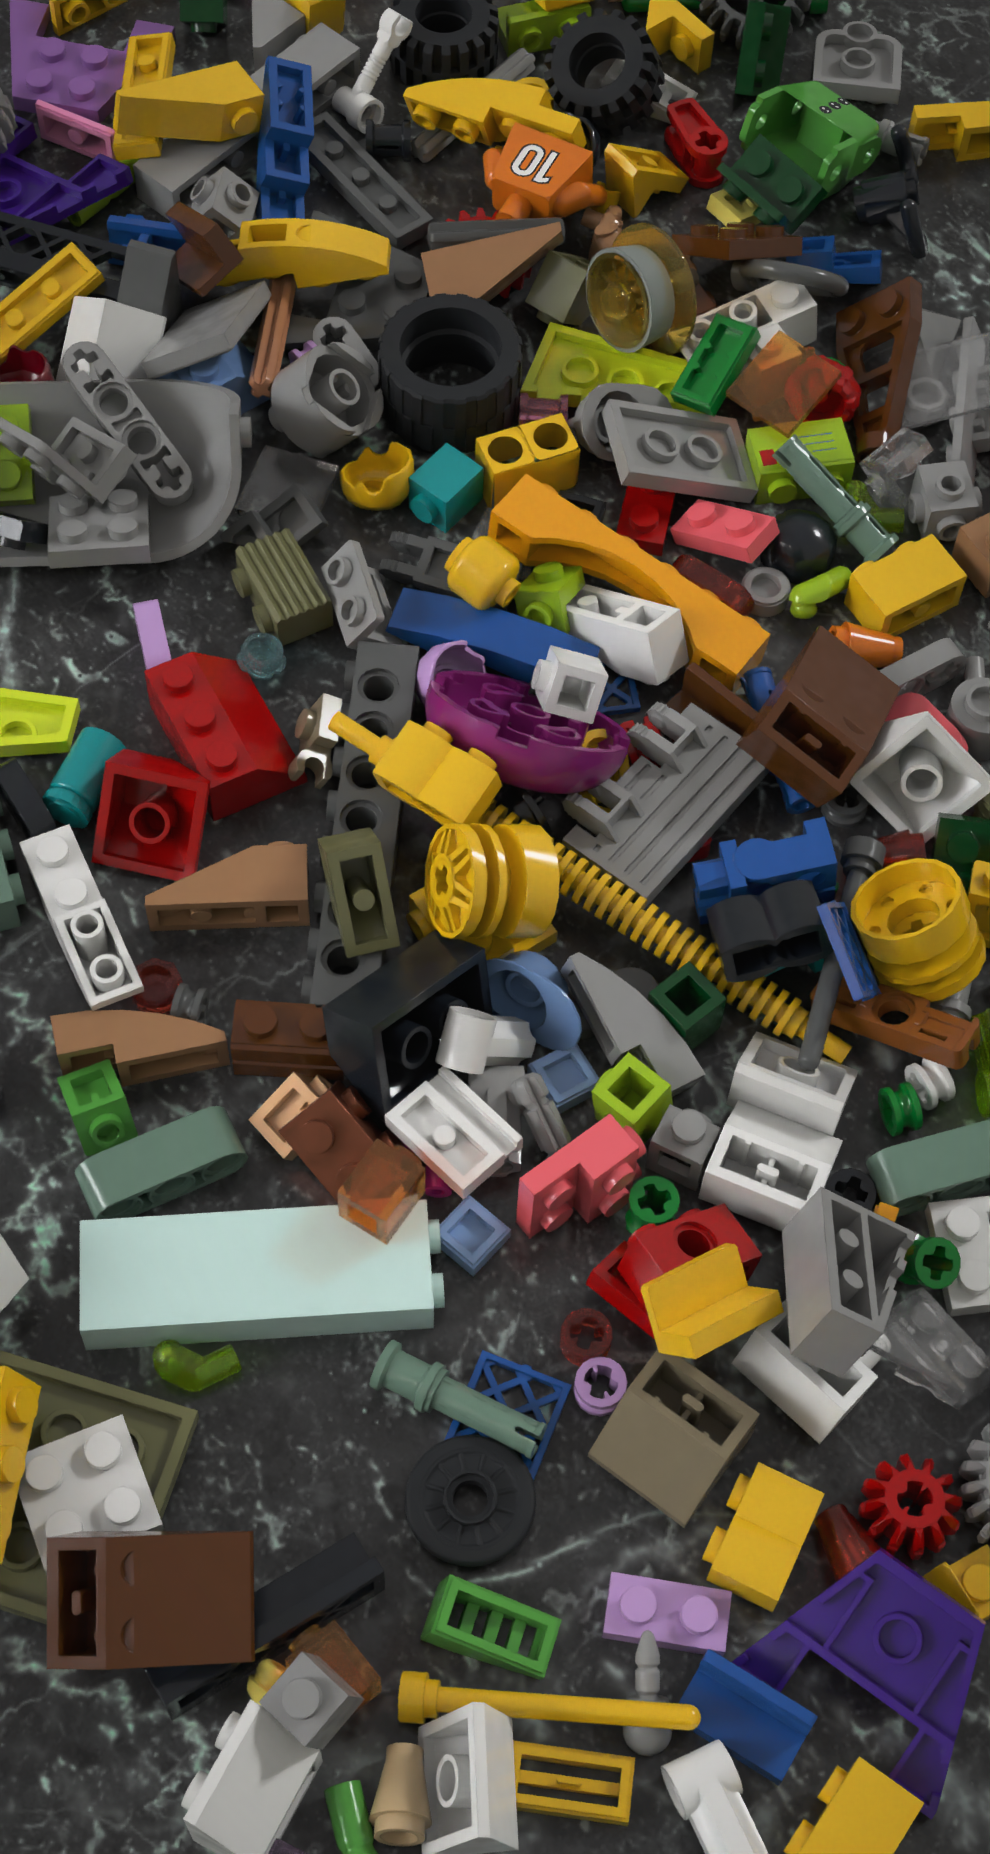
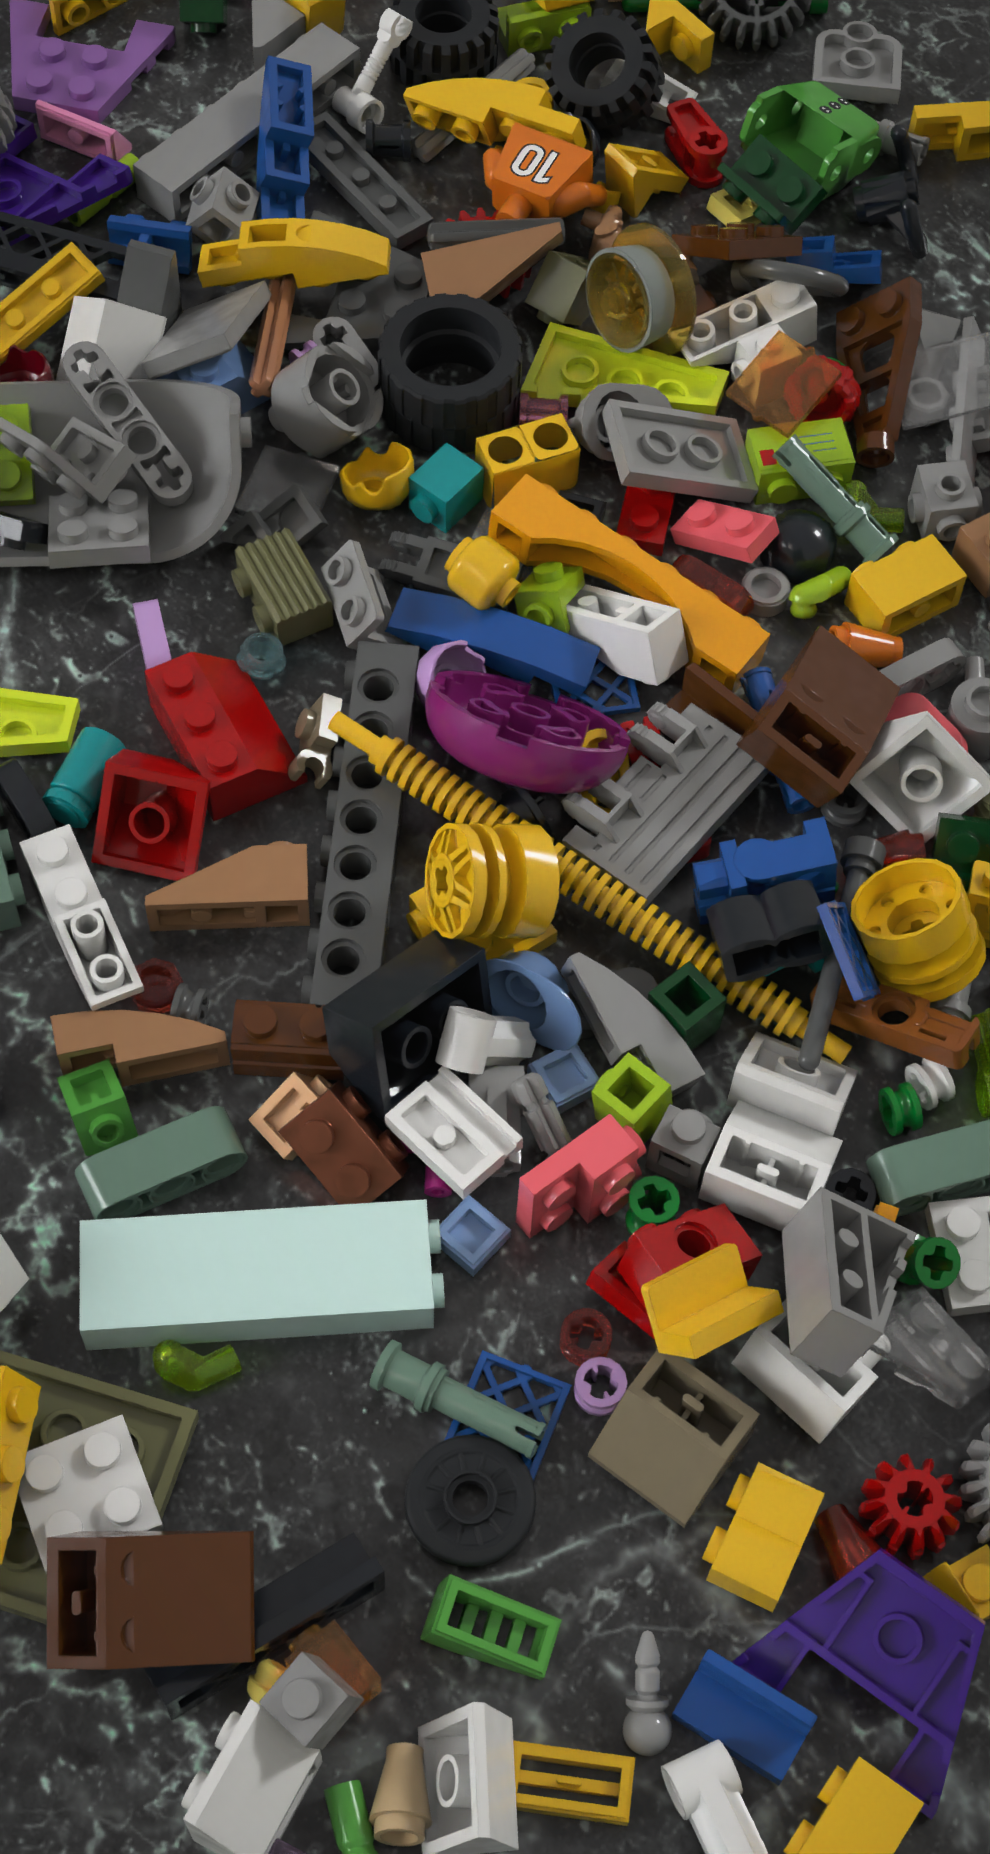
yellow tile [113,32,176,161] -> none
yellow slope [113,61,264,142] -> none
reddish brown panel [165,201,244,297] -> none
olive slope [317,827,401,958] -> none
clear orange brick [337,1139,425,1245] -> none
yellow brick [372,720,503,825] -> none
yellow piece [398,1671,701,1731] -> none
white brick [531,645,609,724] -> none
lavender plate [602,1572,732,1657] -> none
green plate [670,313,761,417] -> none
dark green bracket [734,0,791,96] -> none
clear bracket [859,427,934,509] -> none

